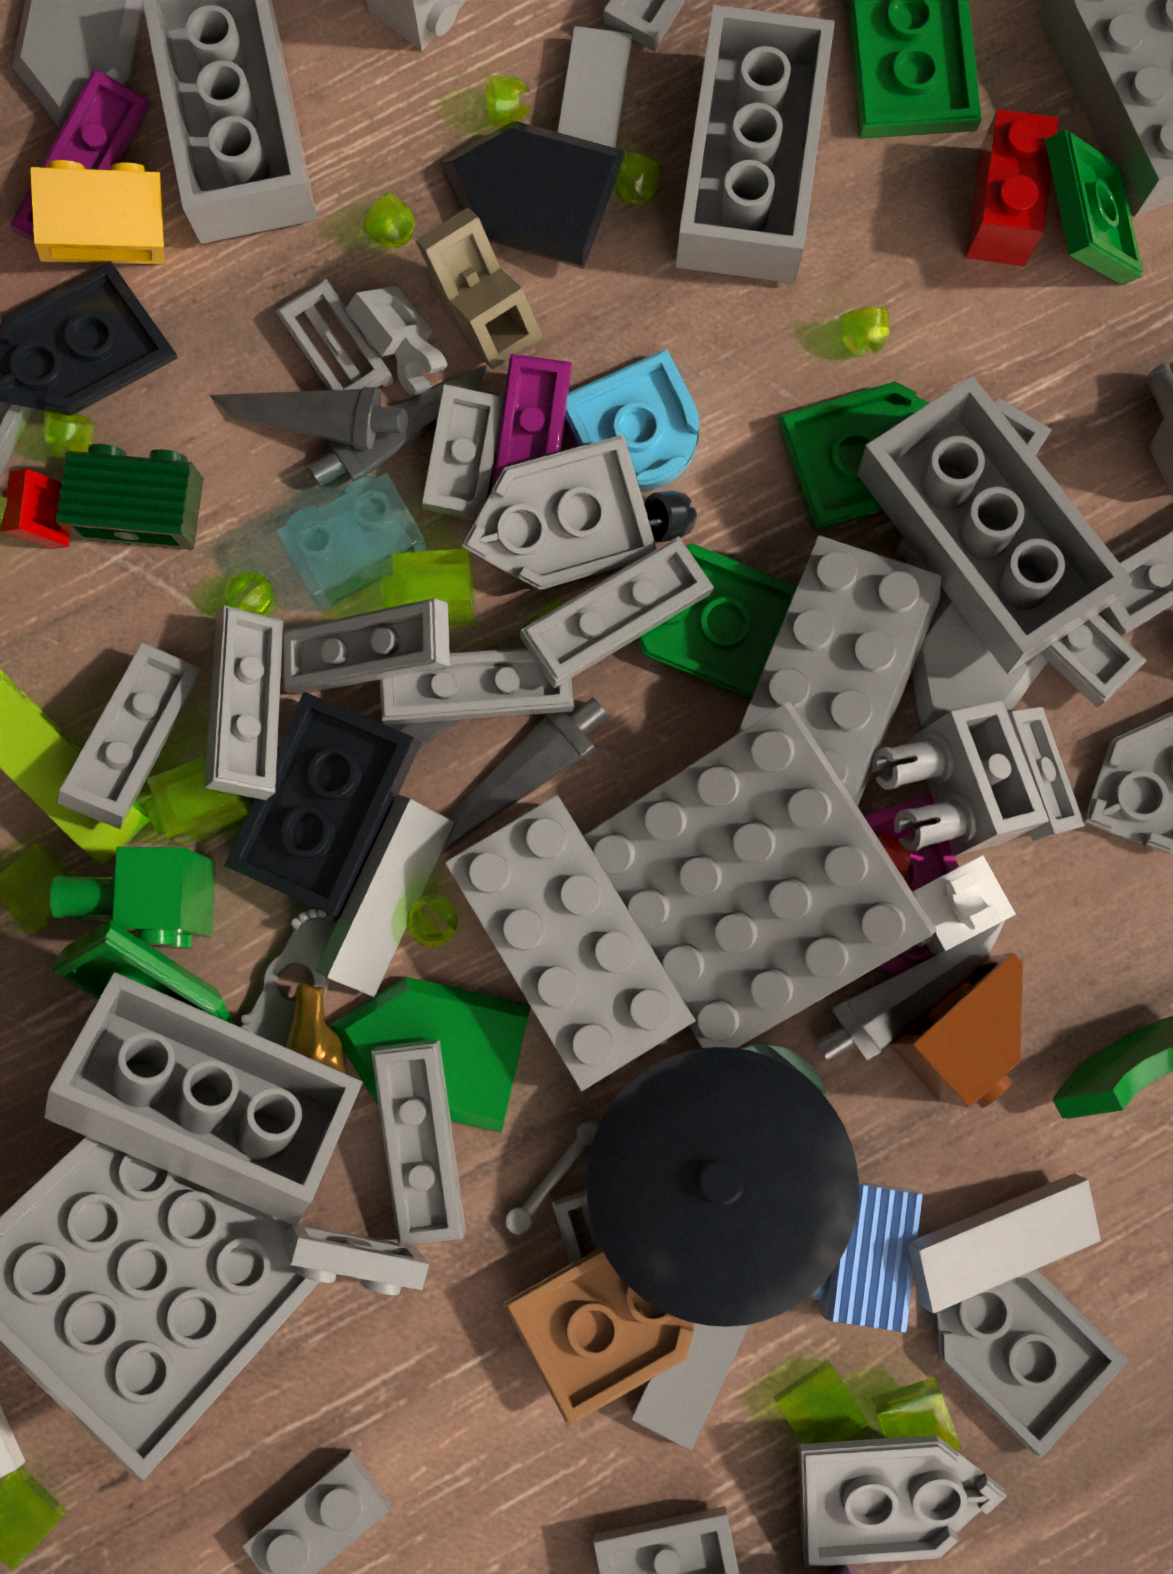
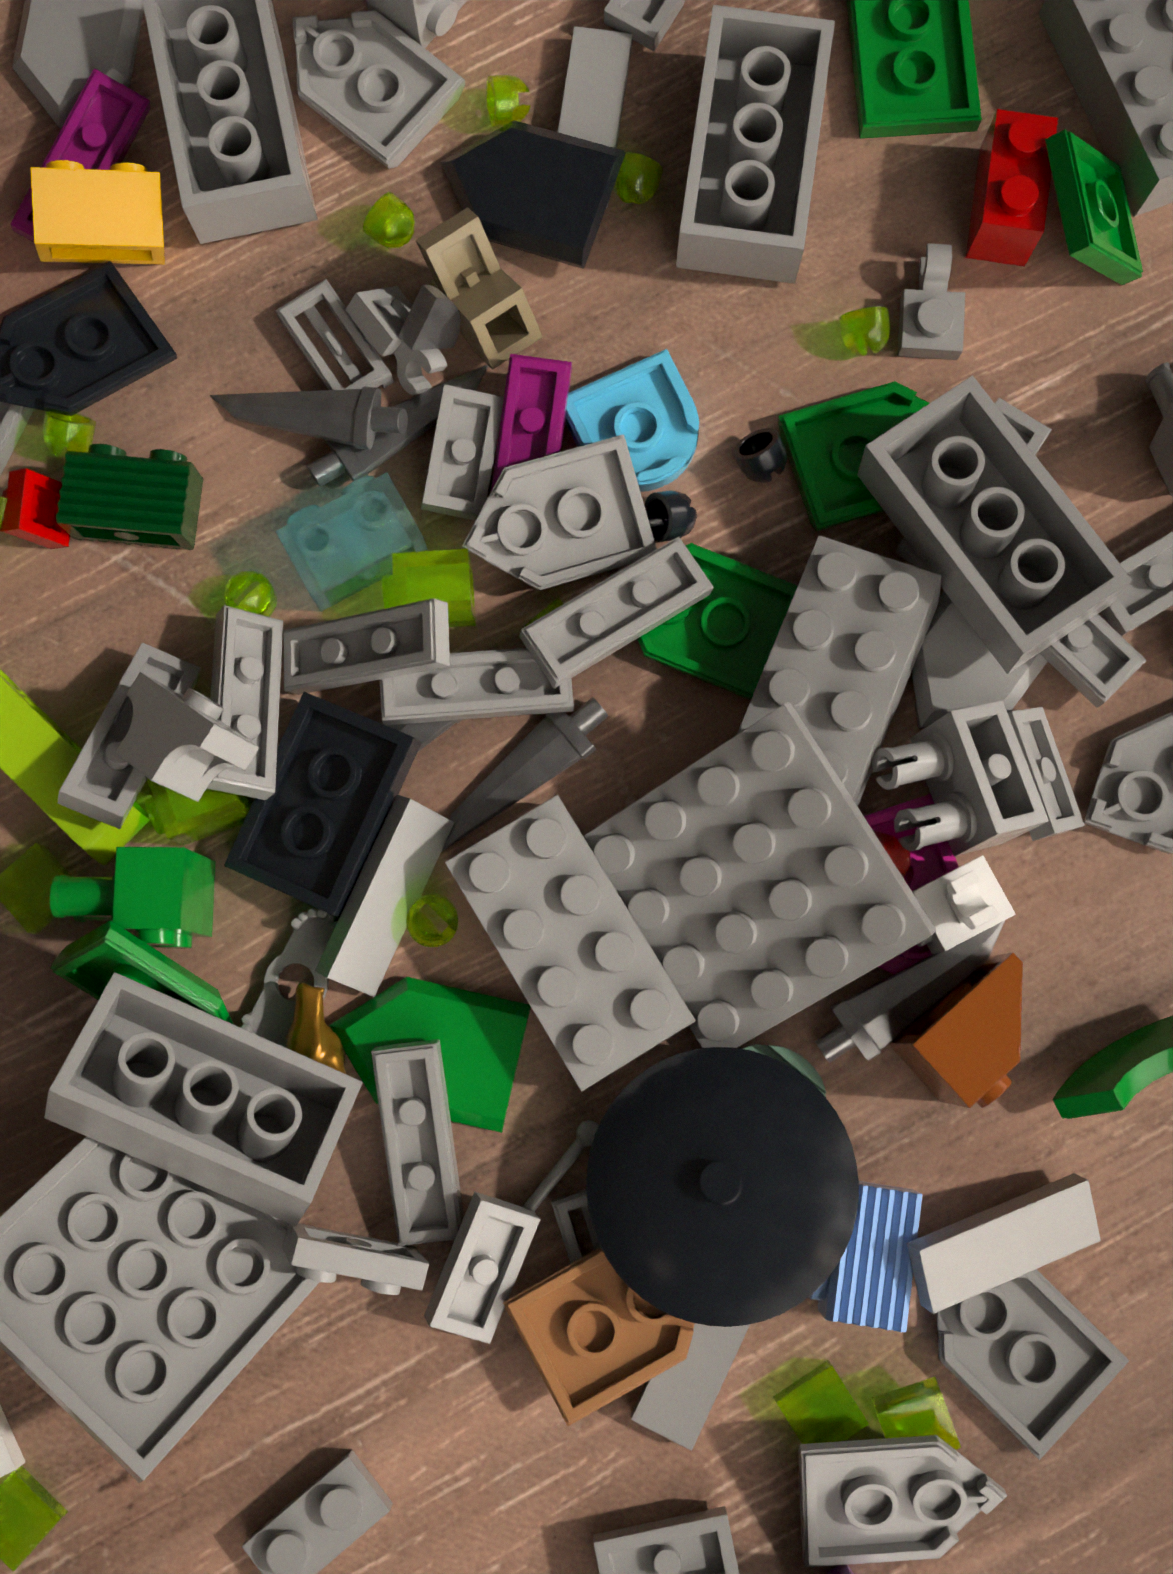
none -> light grey brick [115,672,259,802]
none -> light grey tile [292,10,465,169]
none -> flat silver tile [398,284,460,351]
none -> plate [424,1191,540,1344]
none -> black hinge [733,428,788,483]
none -> light grey plate [897,243,966,360]

